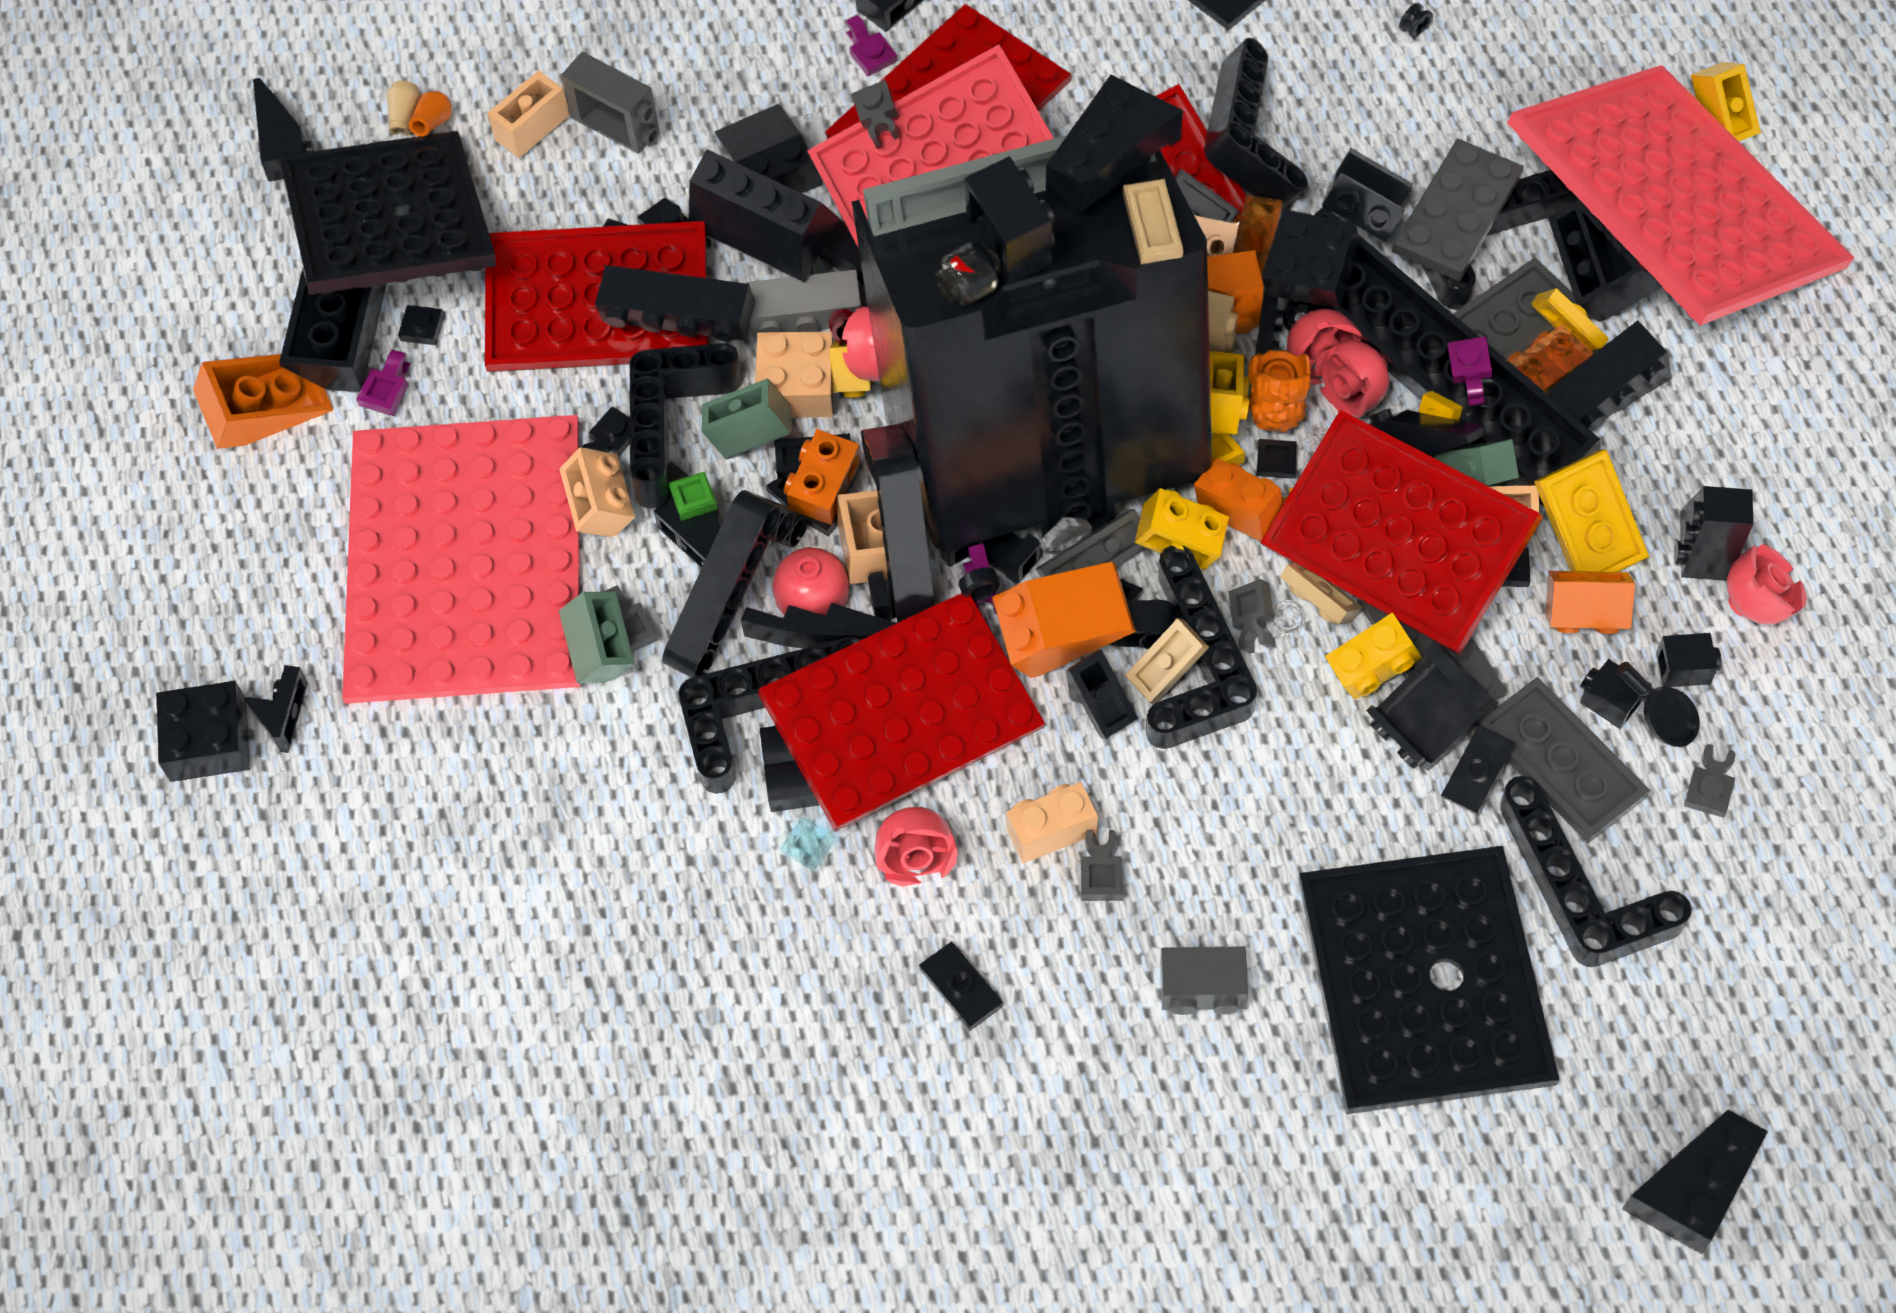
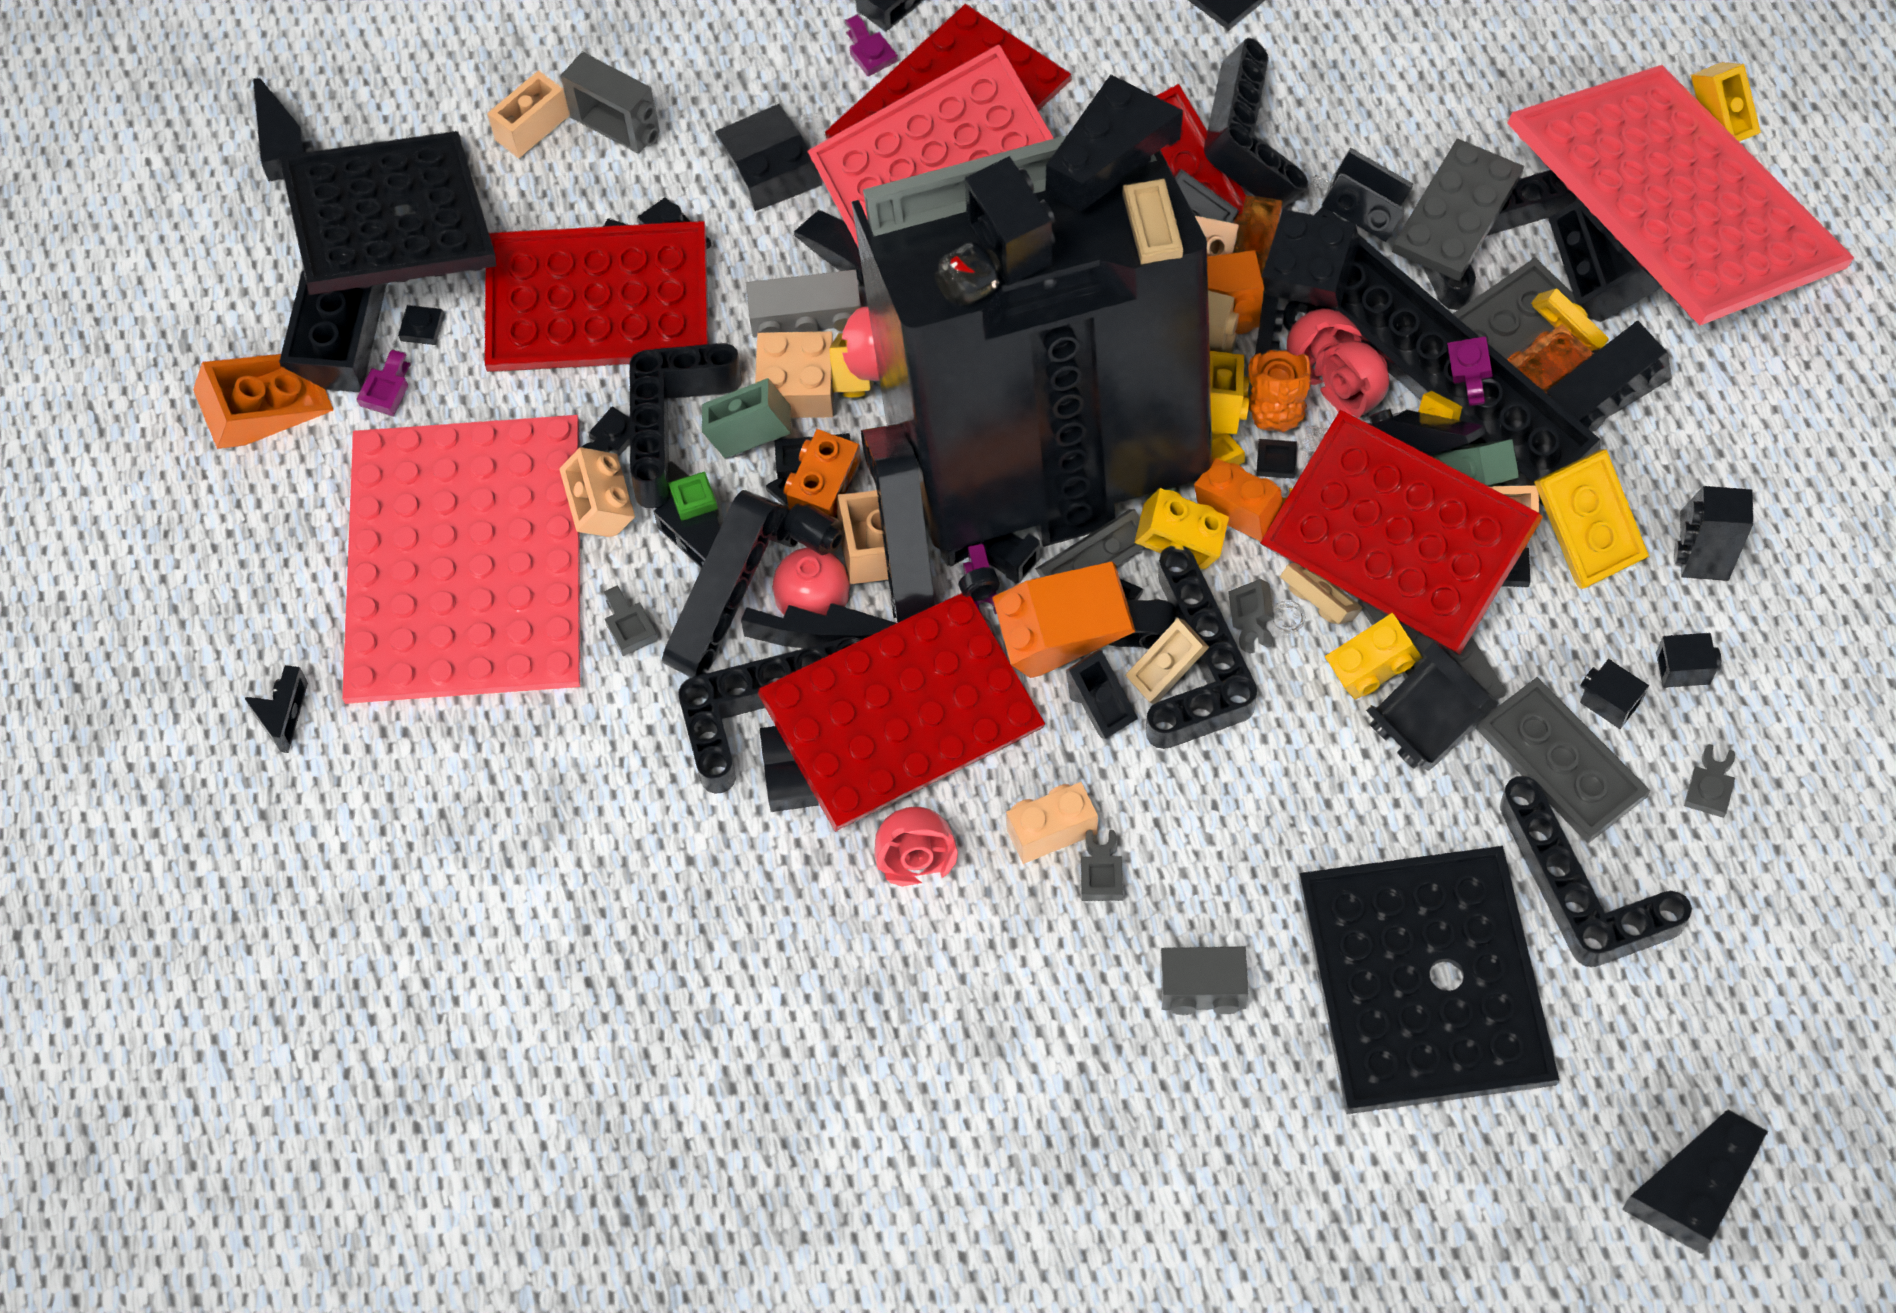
black brick [156,680,250,782] -> none
tan cone [387,81,421,135] -> none
orange cone [409,91,452,137] -> none
sand green brick [559,592,635,683] -> none
black brick [595,265,755,342] -> none
black slope [689,149,839,283] -> none
clear light blue tile [780,817,837,872] -> none
dark red pin [828,308,854,344] -> none
dark grey plate [852,80,899,147] -> none
black tile [867,571,891,621] -> none
black plate [919,941,1003,1031] -> none
clear tile [1040,517,1092,554] -> none
black bush [1399,2,1433,39] -> none
black plate [1441,725,1517,816] -> none
orange brick [1545,571,1635,634] -> none
black piece [1616,662,1700,747] -> none
coral cylinder [1726,544,1807,625] -> none
none -> black brick [784,503,844,555]

